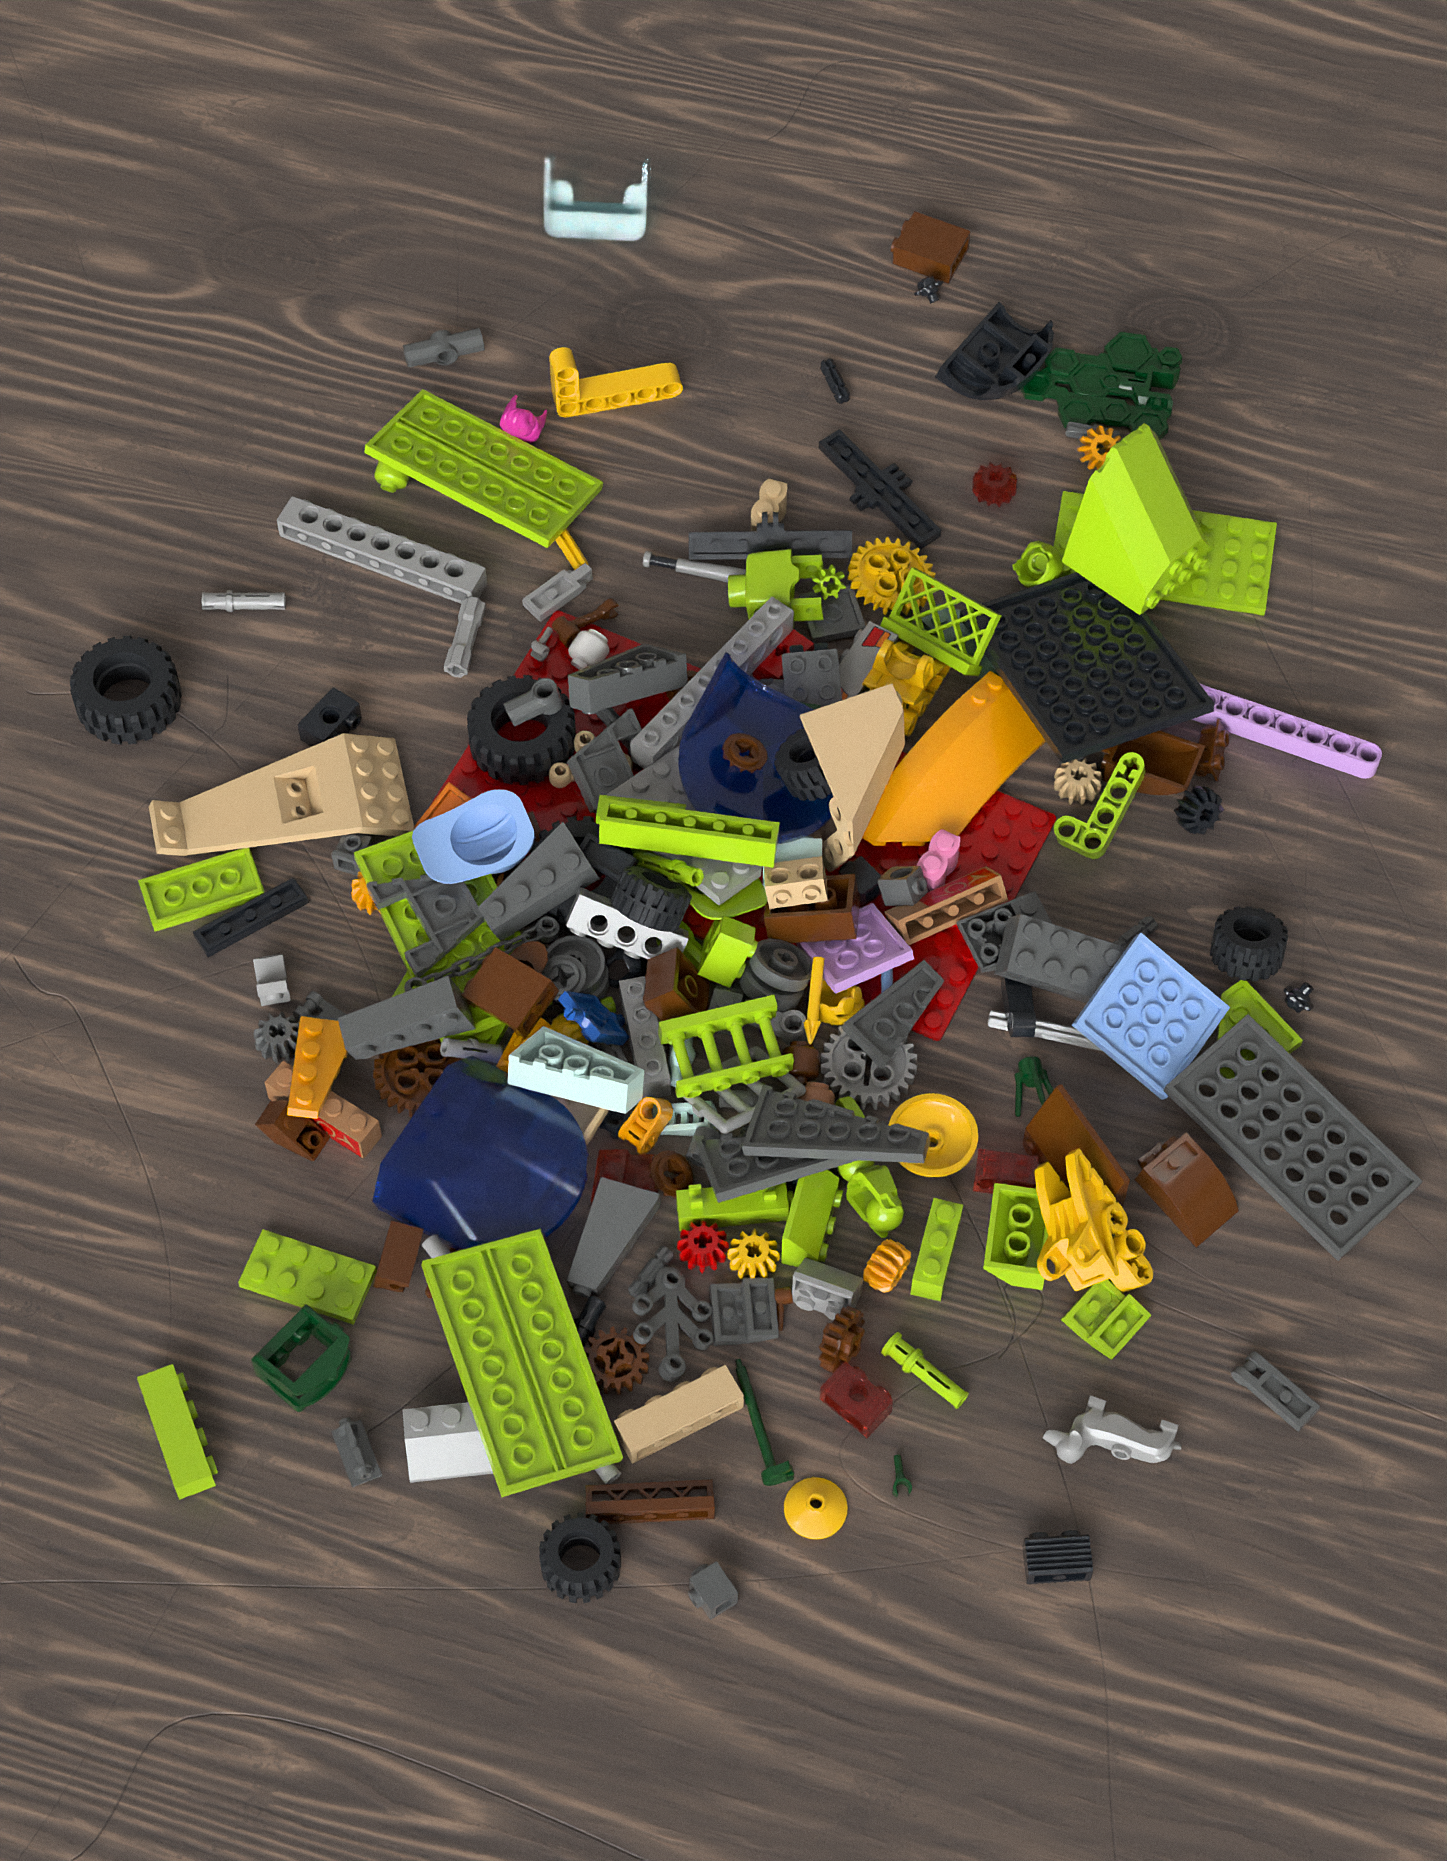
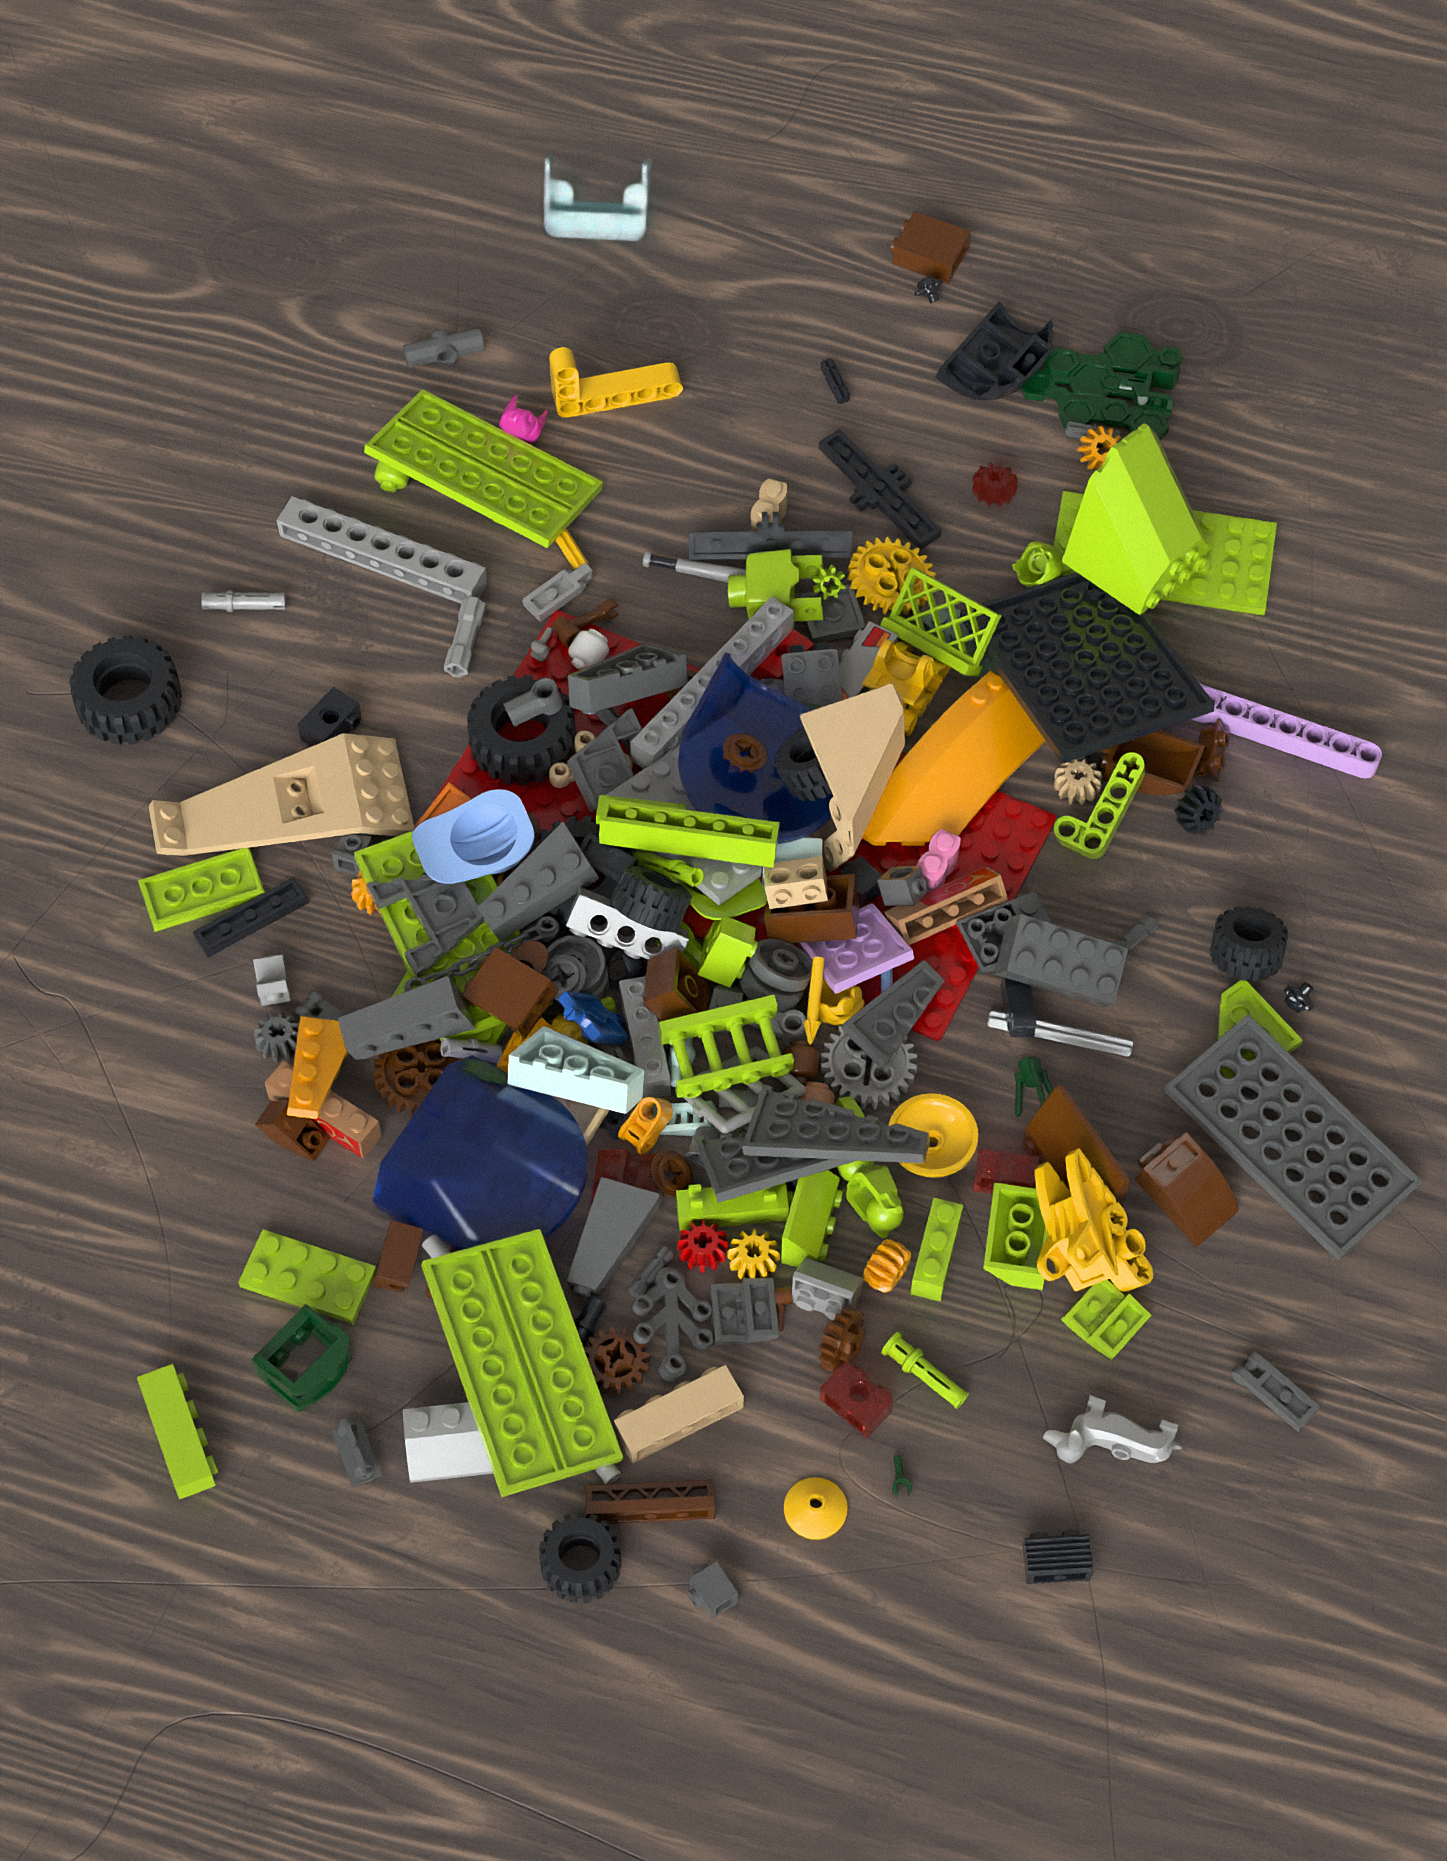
dark green piece [735,1359,794,1486] -> none
light blue plate [1072,933,1230,1100] -> none

